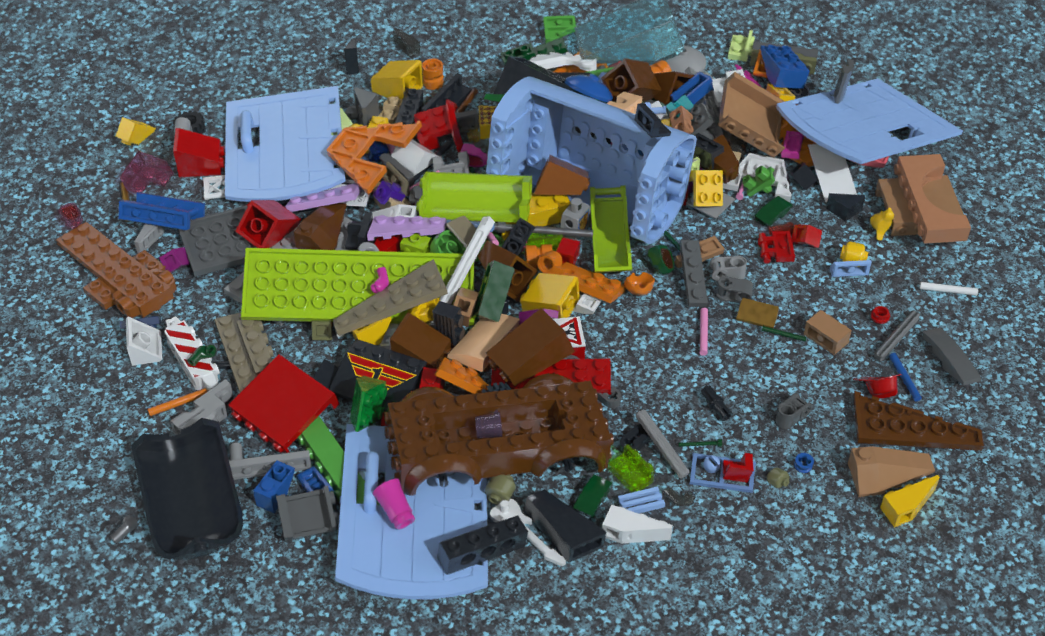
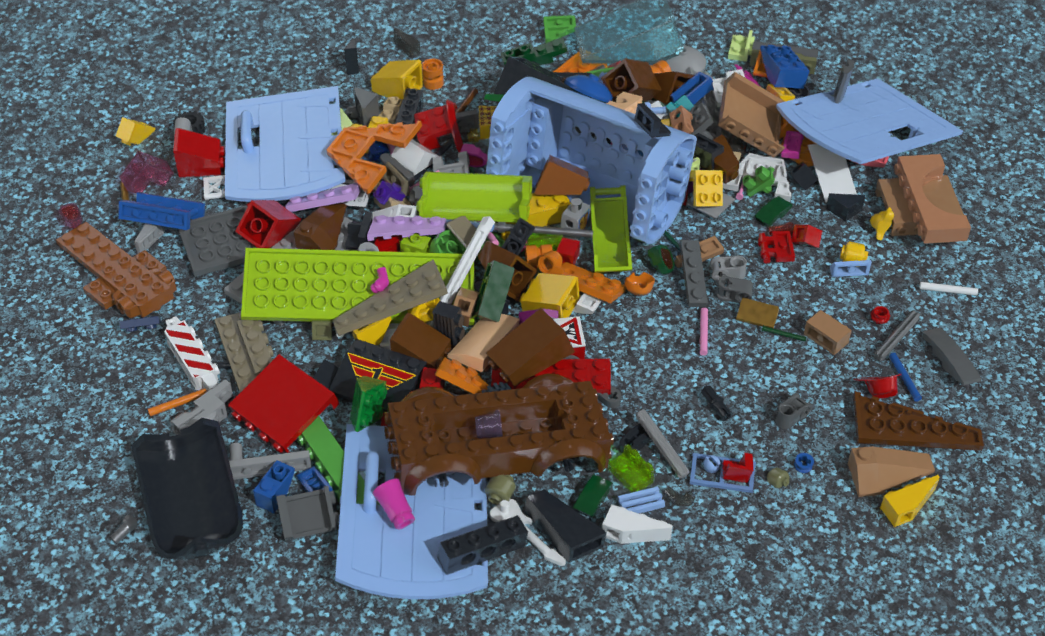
white slope [126,317,162,366] -> none
magenta panel [159,247,190,273] -> none
dark green arm [187,344,216,366] -> none
black fence [421,73,472,112] -> none
white animal [529,52,597,71] -> none
dark green piece [678,439,722,447] -> none

